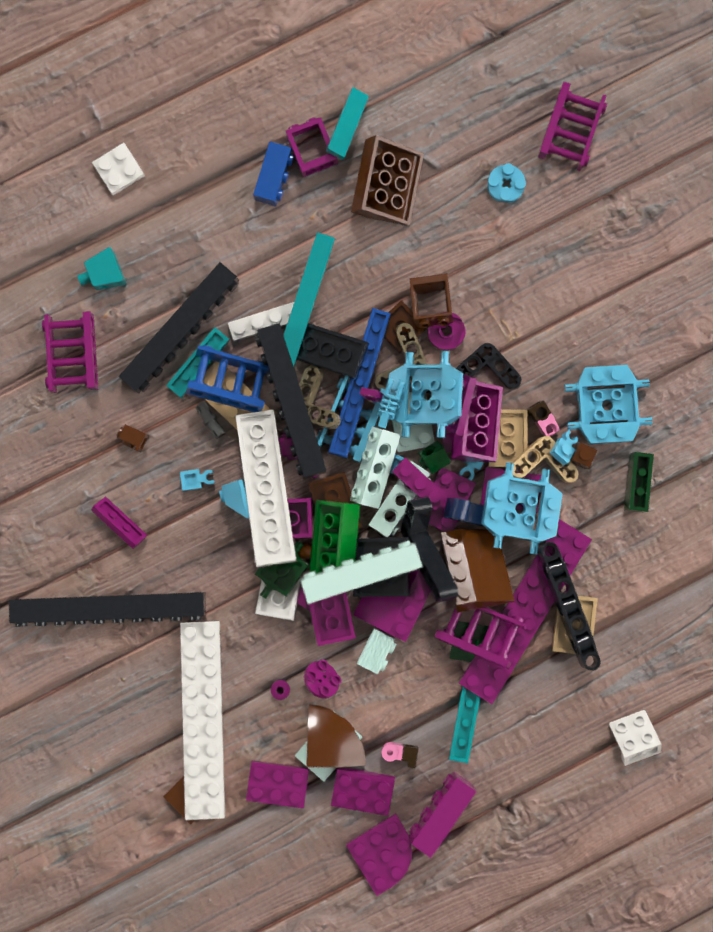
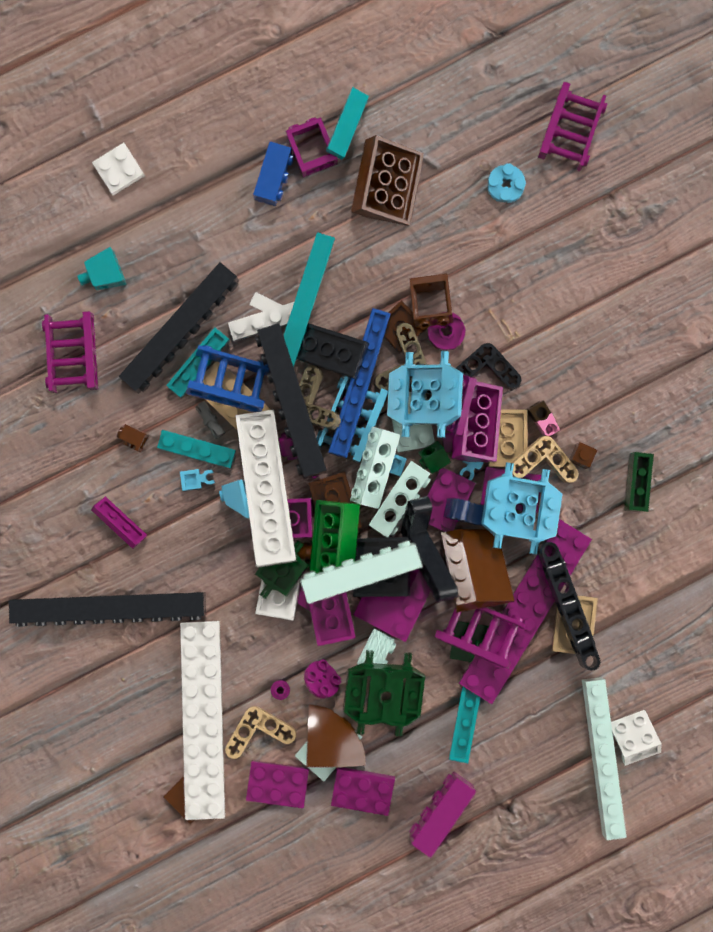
magenta plate [346,813,412,896] -> none
magenta tile [360,388,383,402] -> none
medium azure hinge [377,377,405,429] -> none
leg [382,742,418,768] -> none
magenta plate [392,458,448,511] -> none
medium azure plate [550,430,578,466] -> none
medium azure piece [564,365,653,444] -> none
none -> teal plate [157,430,236,469]
none -> tan beam [225,706,296,759]
none -> white sticker [249,292,282,311]
none -> dark green piece [343,650,425,737]
none -> light aqua brick [582,677,627,840]

